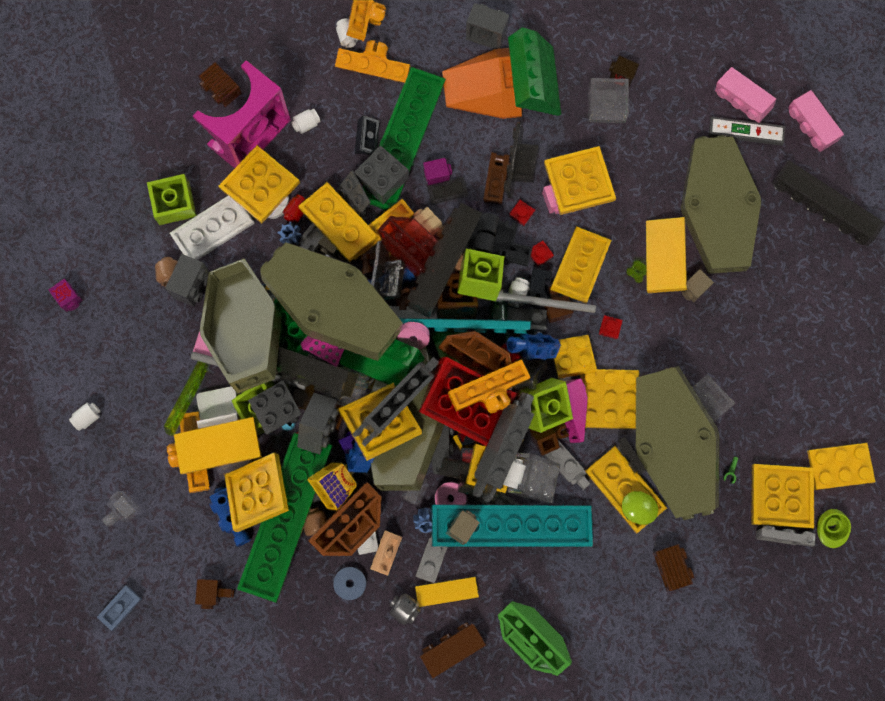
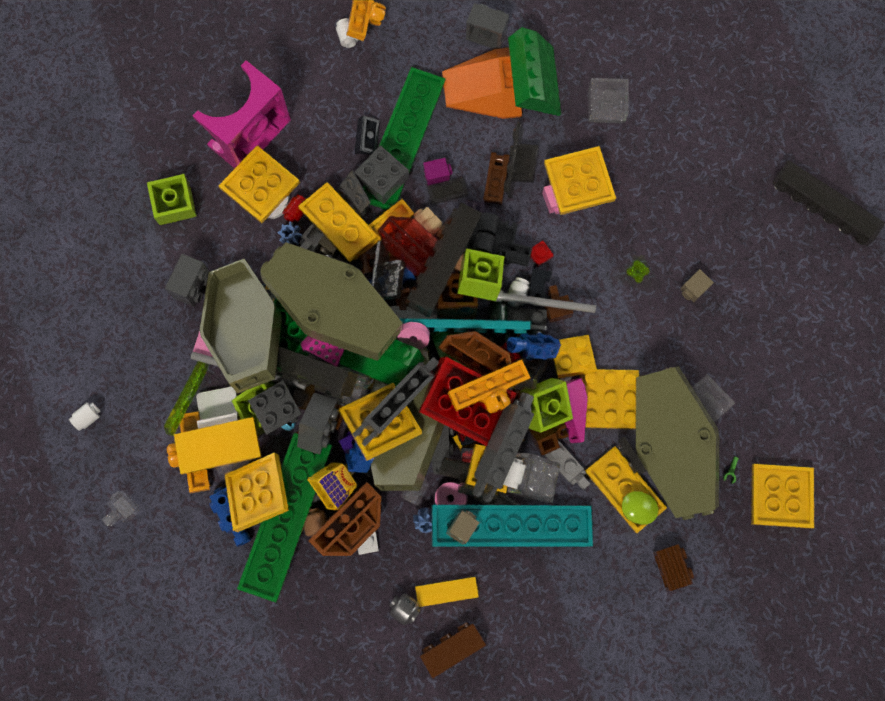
magenta brick [48,279,83,312] -> none
sand blue plate [97,585,142,631] -> none
medium nougat head [155,257,178,287] -> none
white tile [170,196,255,260] -> none
reddish brown brick [195,579,235,609] -> none
reddish brown brick [198,62,242,107] -> none
white brick [291,109,321,134] -> none
sand blue piece [333,567,366,600] -> none
light orange plate [335,40,411,83] -> none
light nougat plate [370,531,402,576] -> none
light grey hinge [416,535,447,583] -> none
bright green wedge [498,601,572,676] -> none
red plate [509,200,535,226] -> none
yellow tile [550,226,612,304] -> none
red plate [598,315,623,339] -> none
dark brown brick [608,56,639,87] -> none
yellow tile [646,217,687,293] -> none
olive container [681,135,761,274] -> none
tile [708,117,785,146] -> none
bright pink brick [715,67,776,123] -> none
light grey hinge [756,526,815,547] -> none
bright pink brick [788,90,844,152] -> none
yellow plate [807,443,875,490] -> none
lime hat [817,509,851,548] -> none

